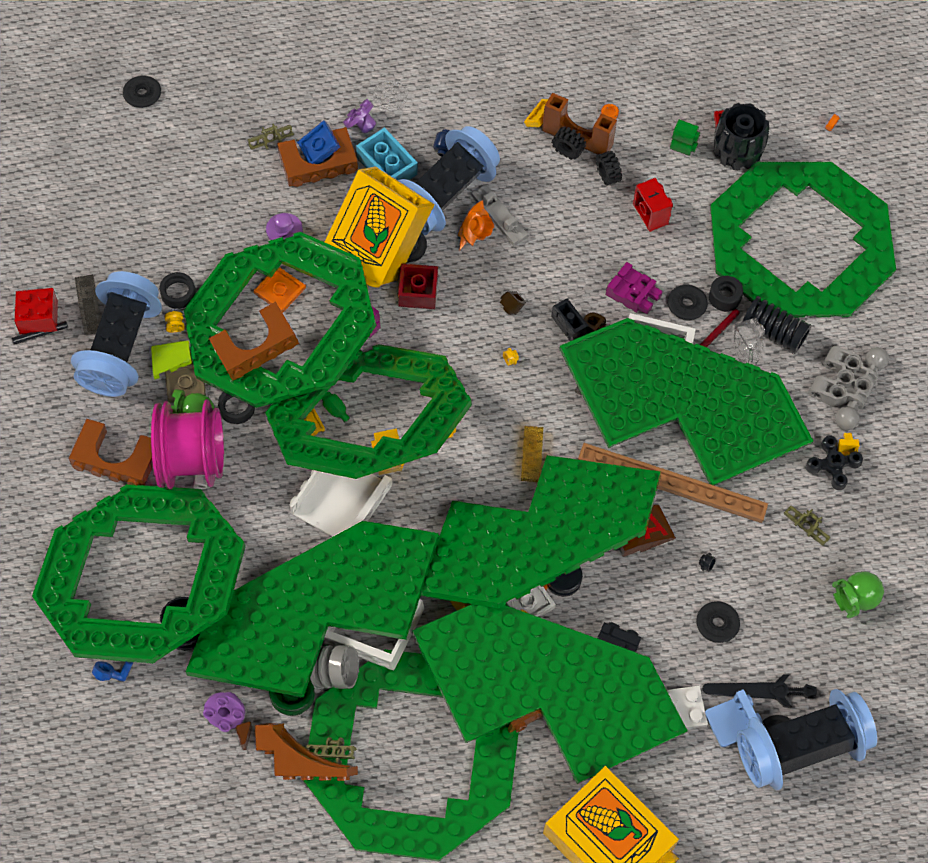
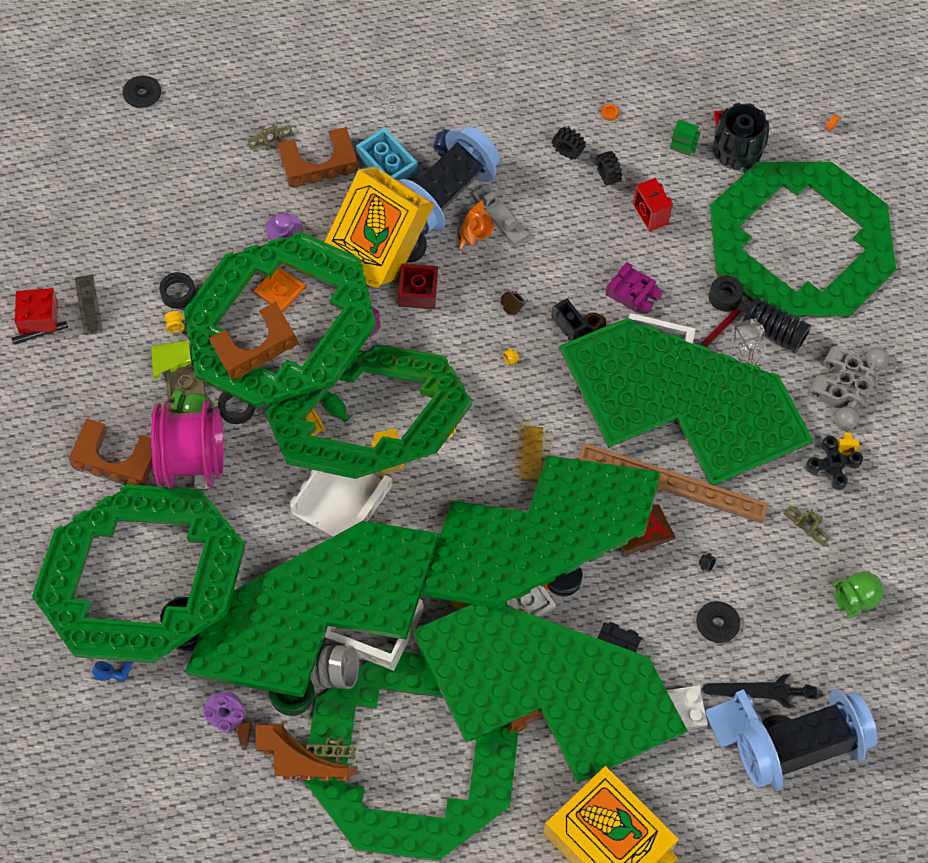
light blue brick [71,271,162,397] -> none
blue tile [297,120,340,164] -> none
medium lavender plate [343,99,376,133] -> none
yellow plate [524,99,548,127] -> none
dark orange arch [542,93,617,155] -> none
black wheel [667,285,708,320] -> none

